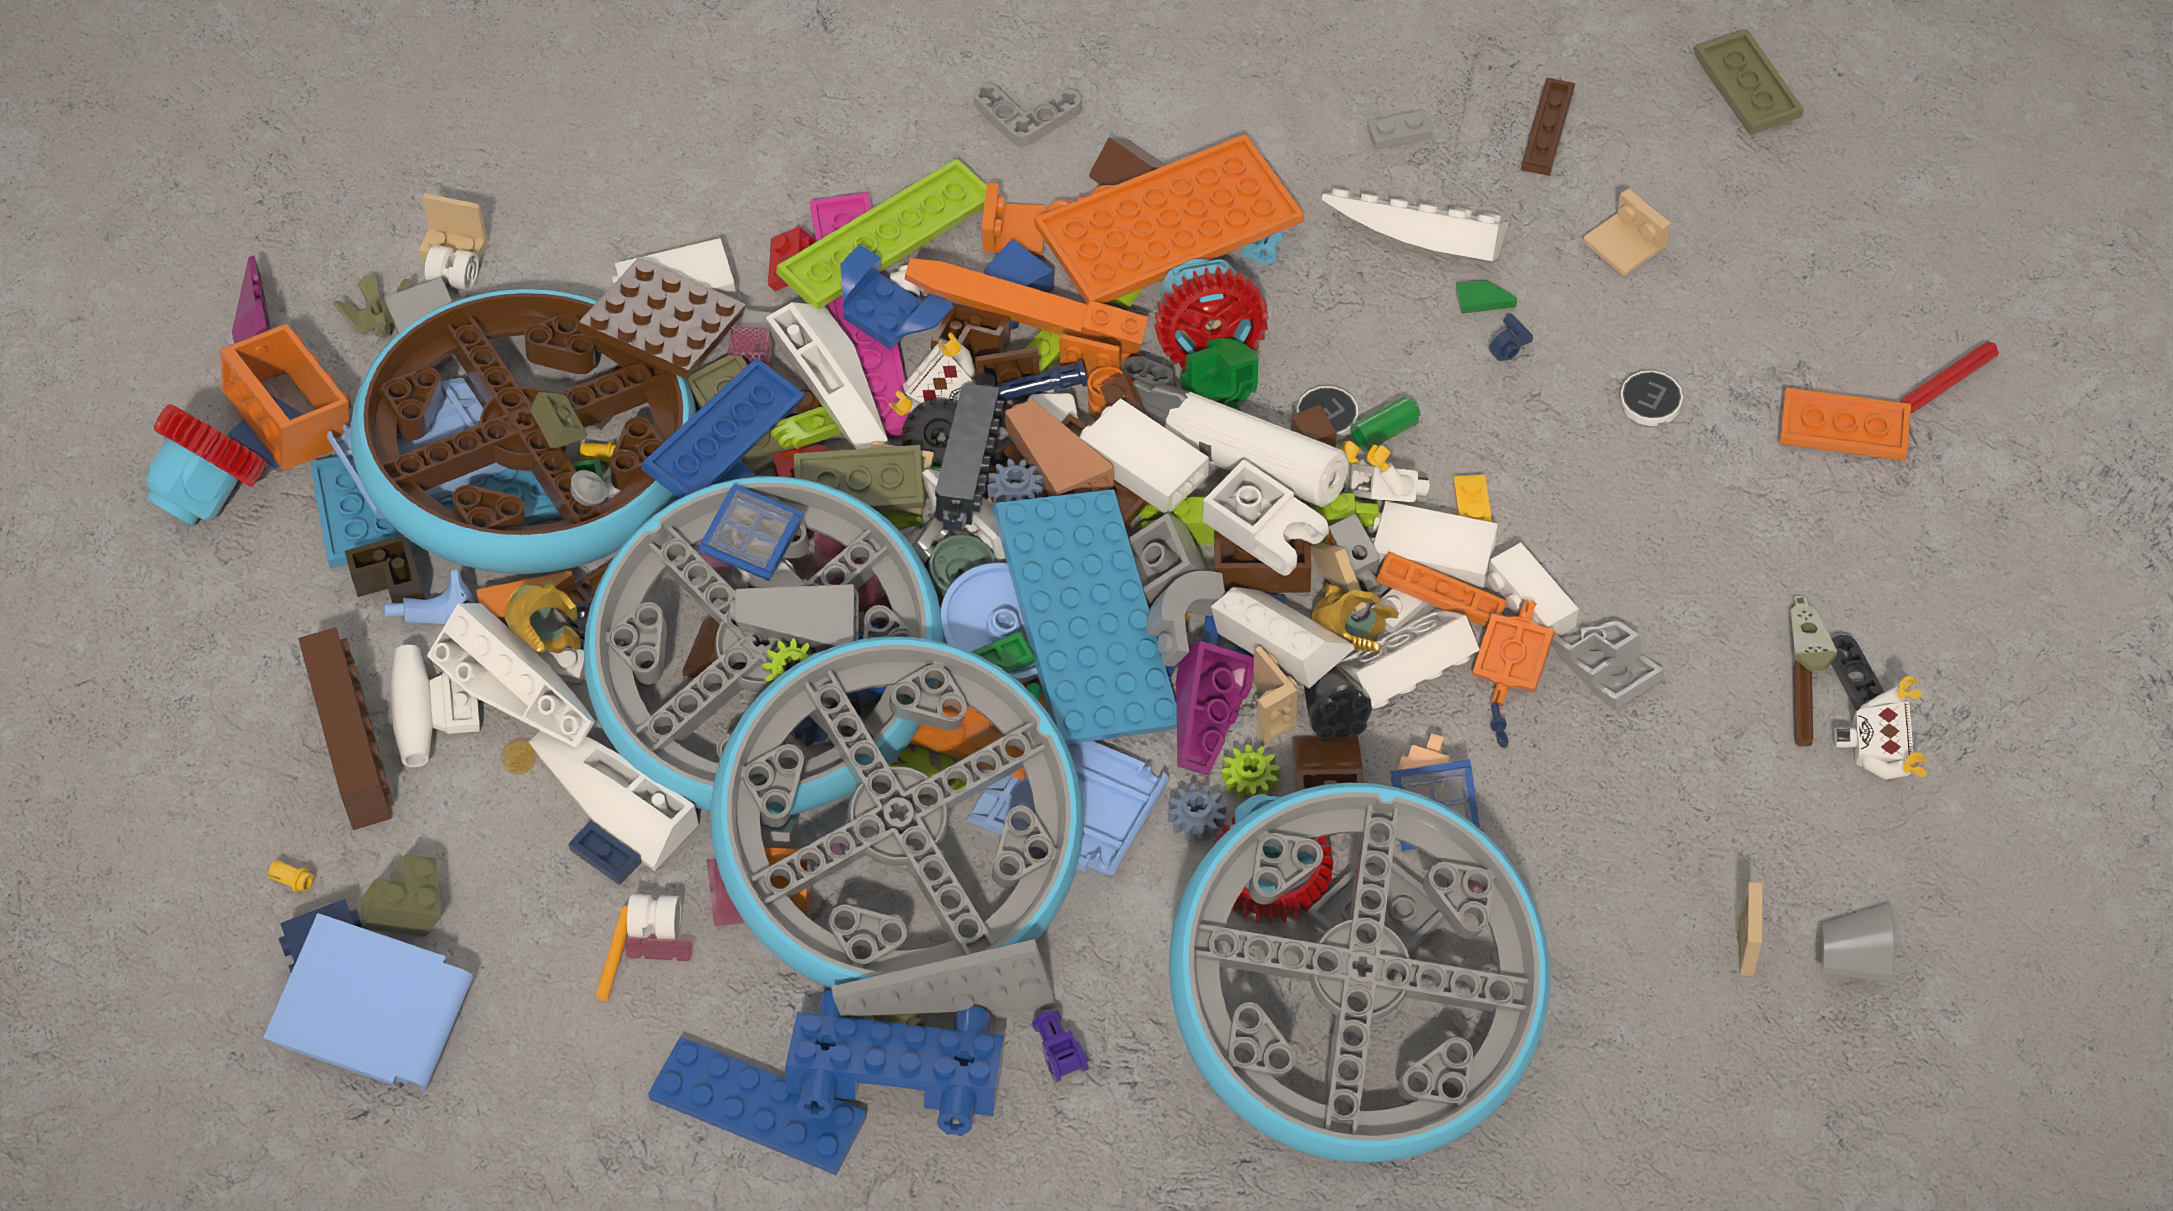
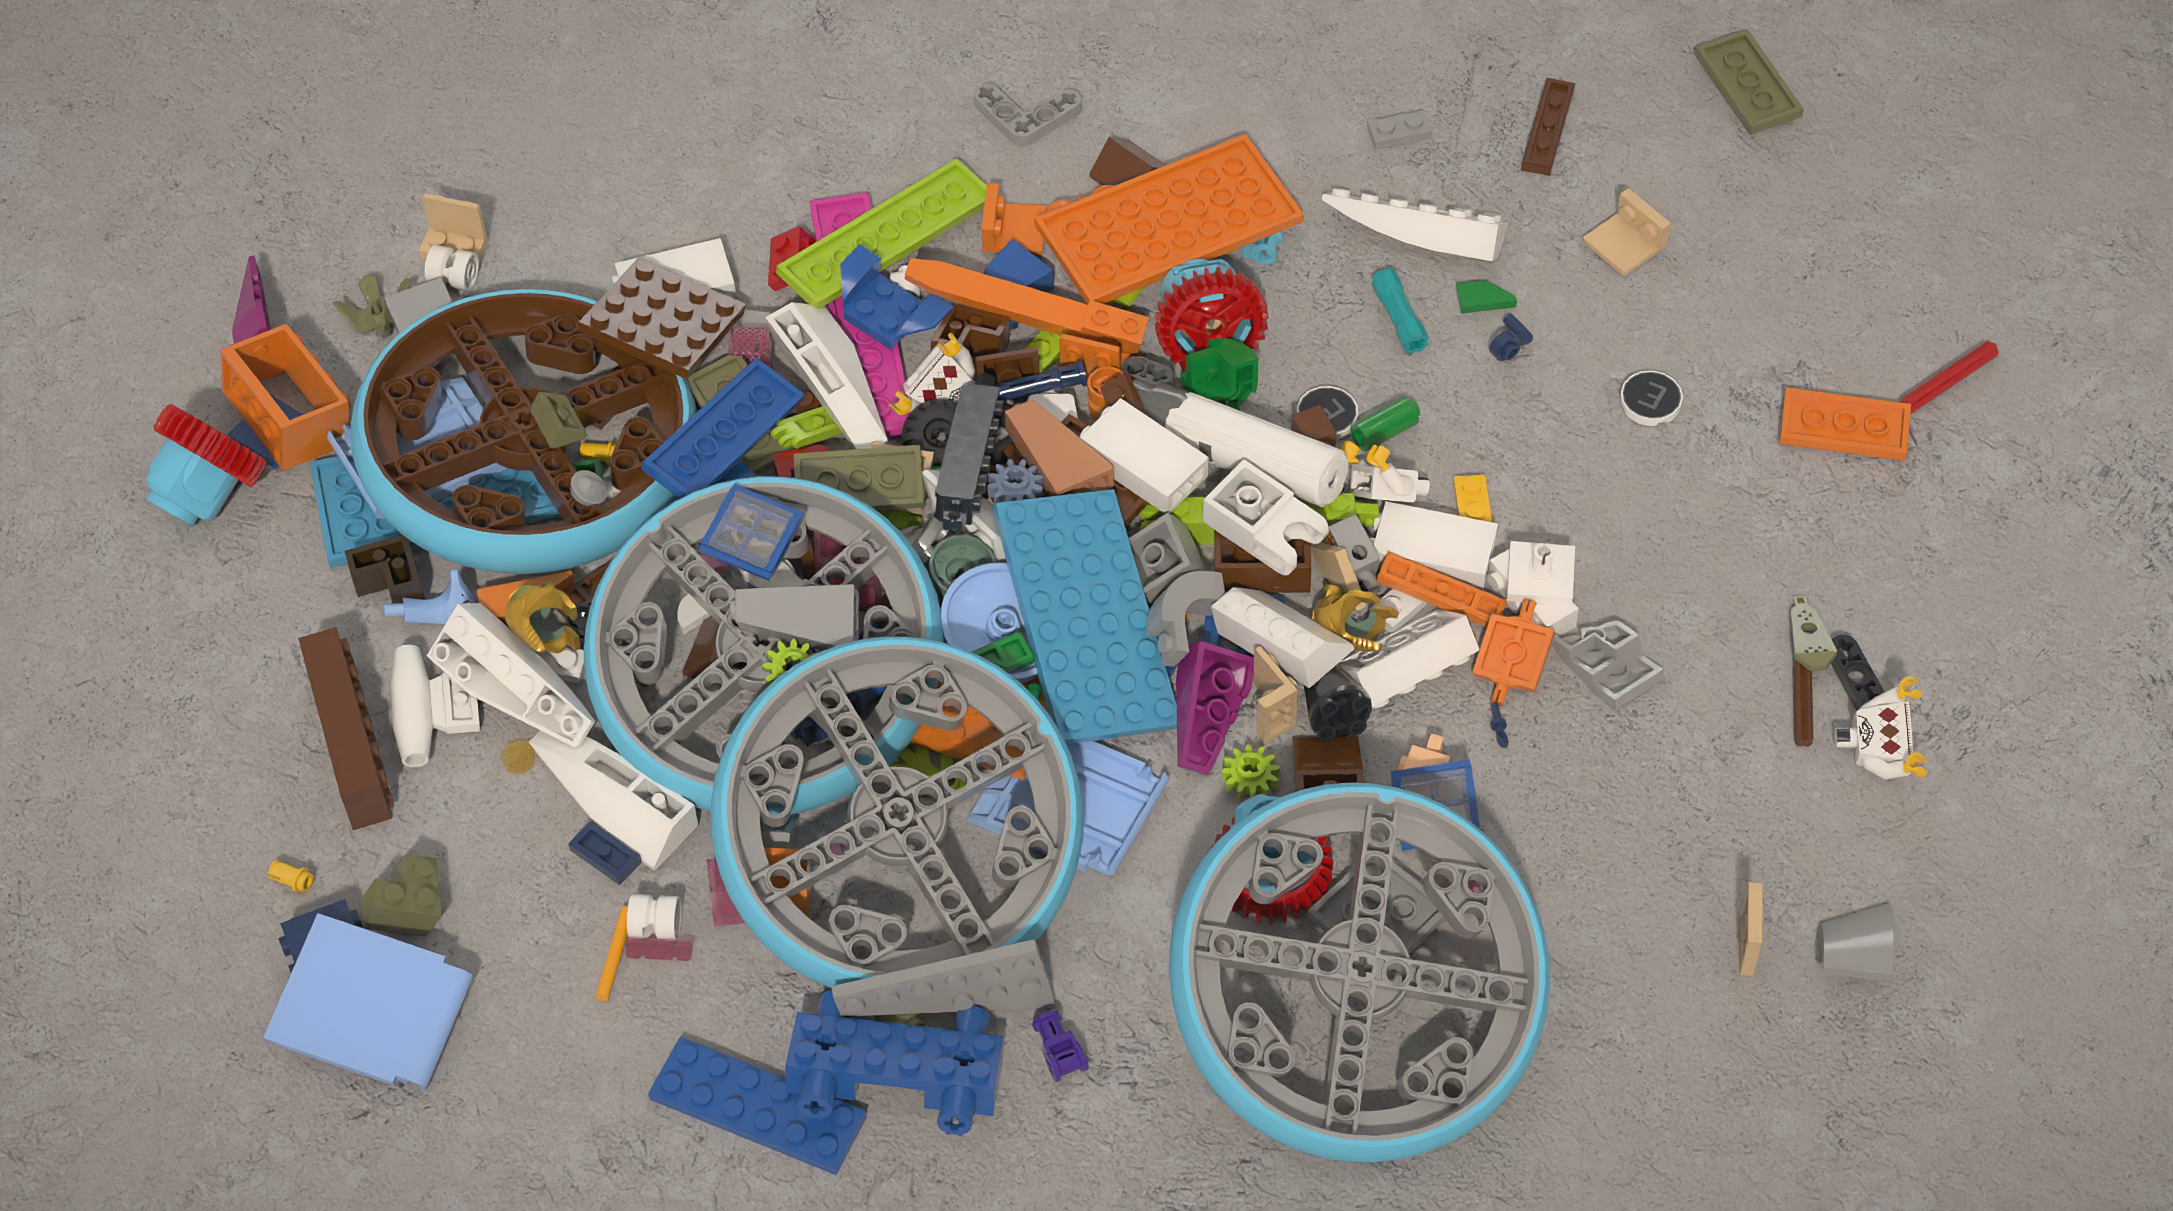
sand blue gear [1168,783,1226,842] -> none
none -> white tile [677,593,710,634]
none -> reddish brown tile [800,539,816,580]
none -> teal axle [1371,268,1429,354]
none -> white tile [1507,541,1575,606]

